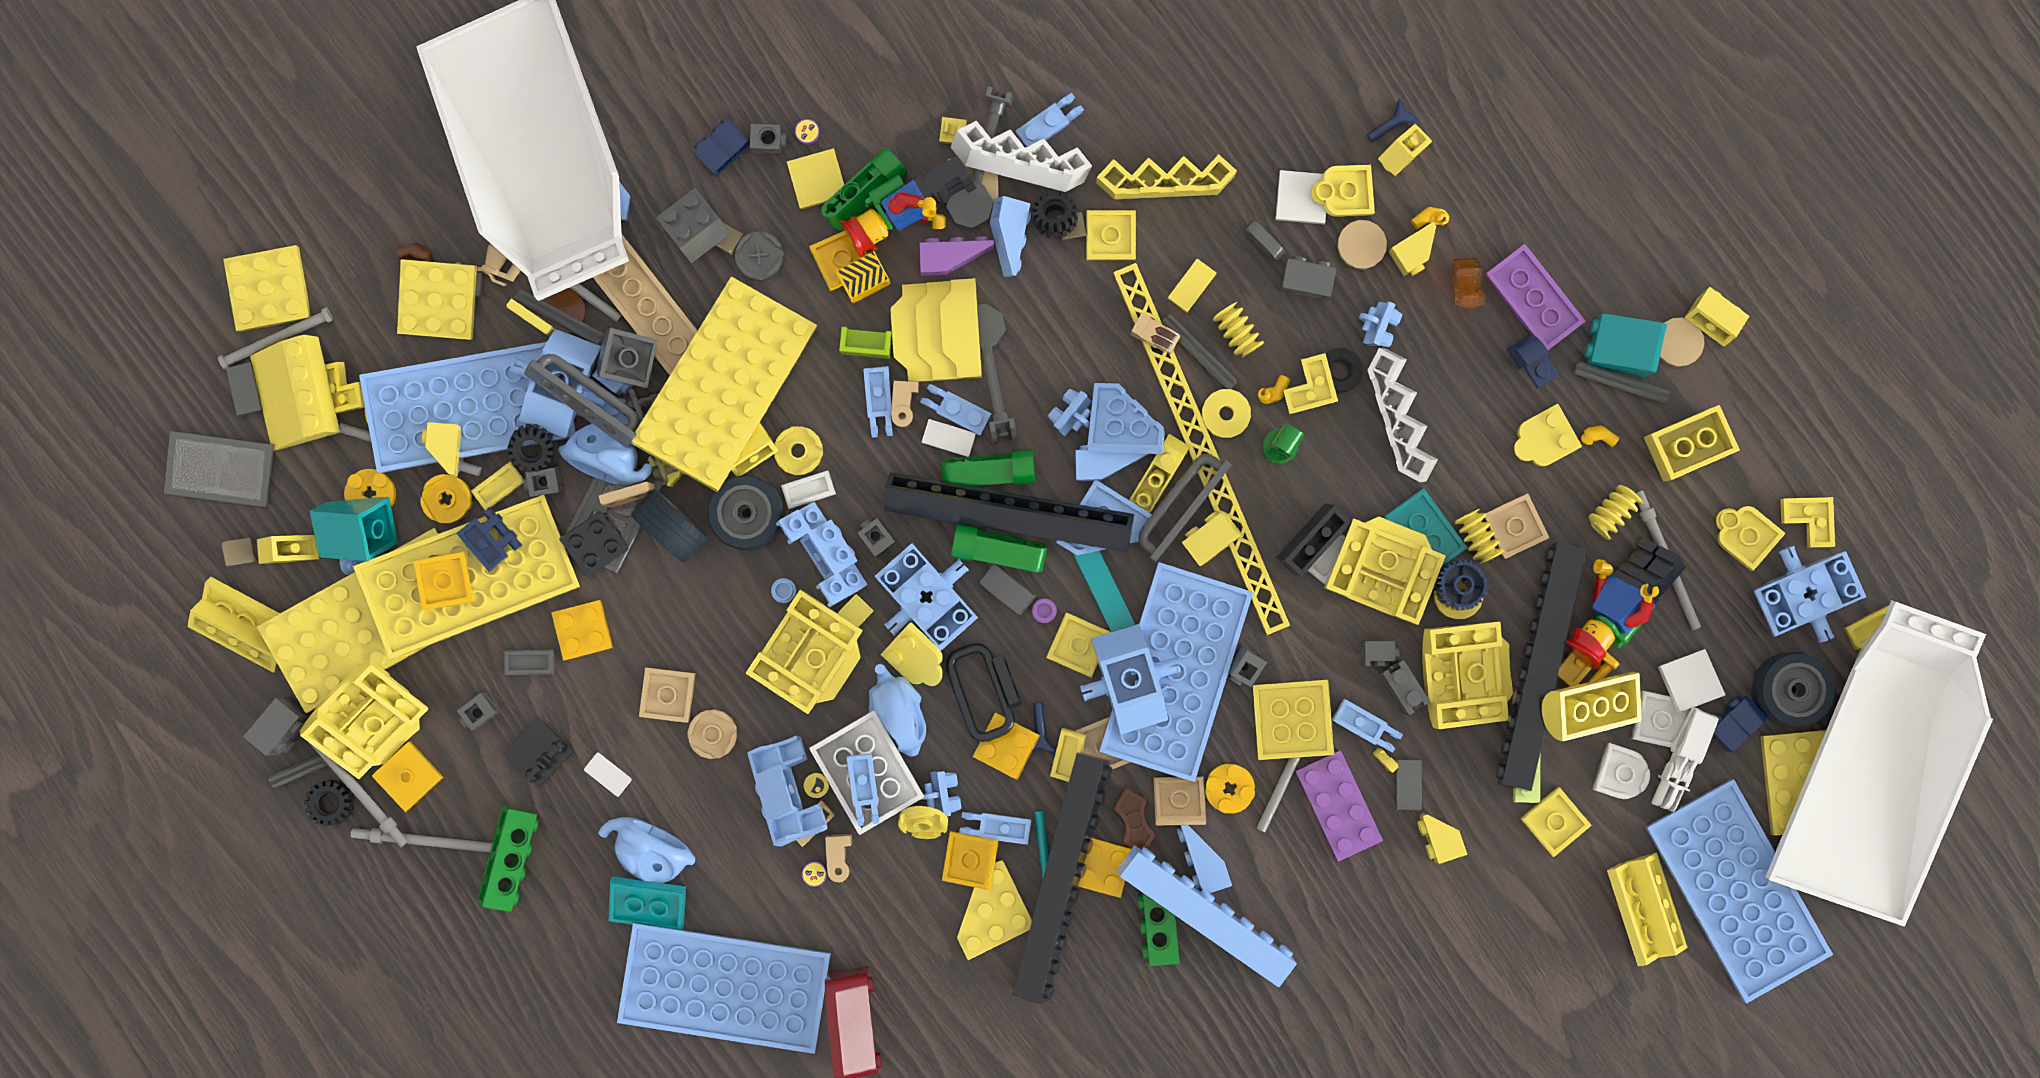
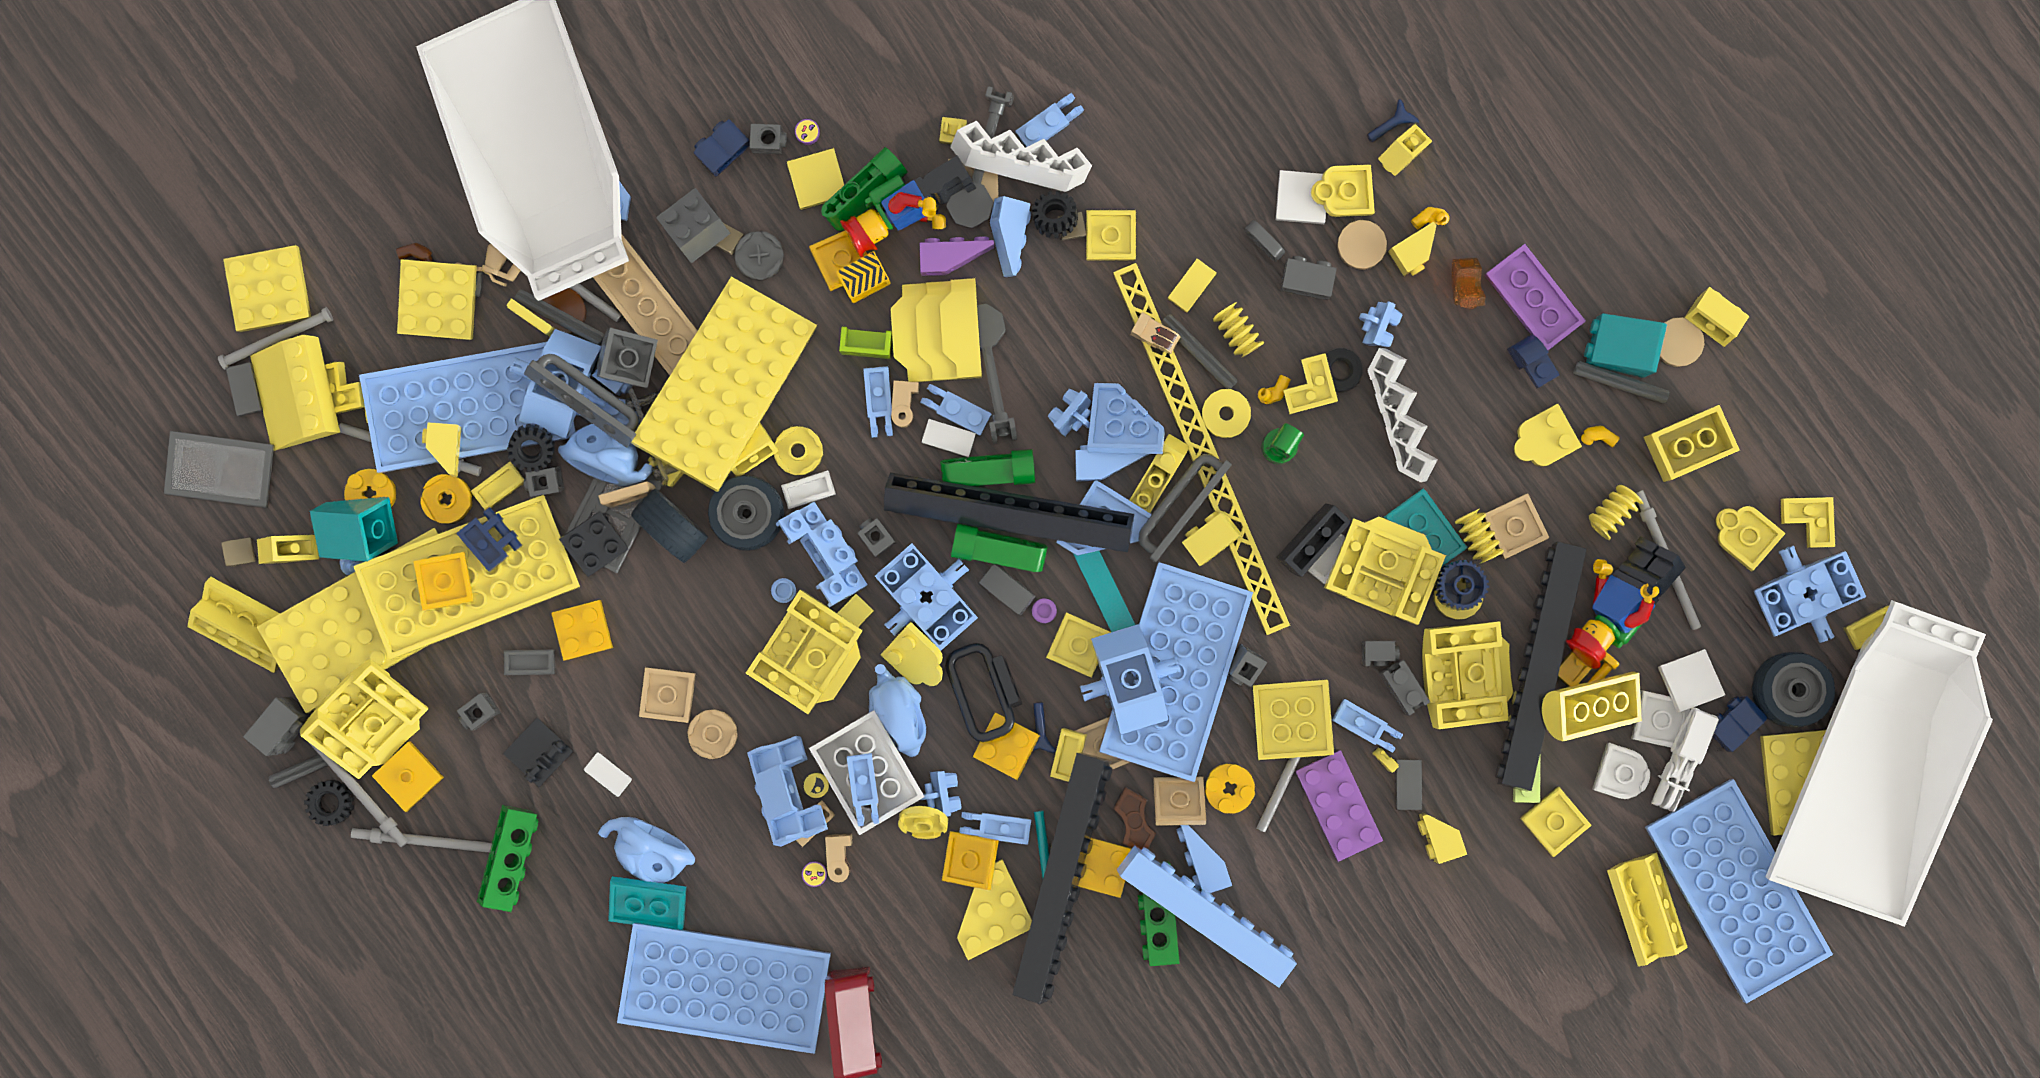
light yellow brick [1096,154,1237,199] -> none

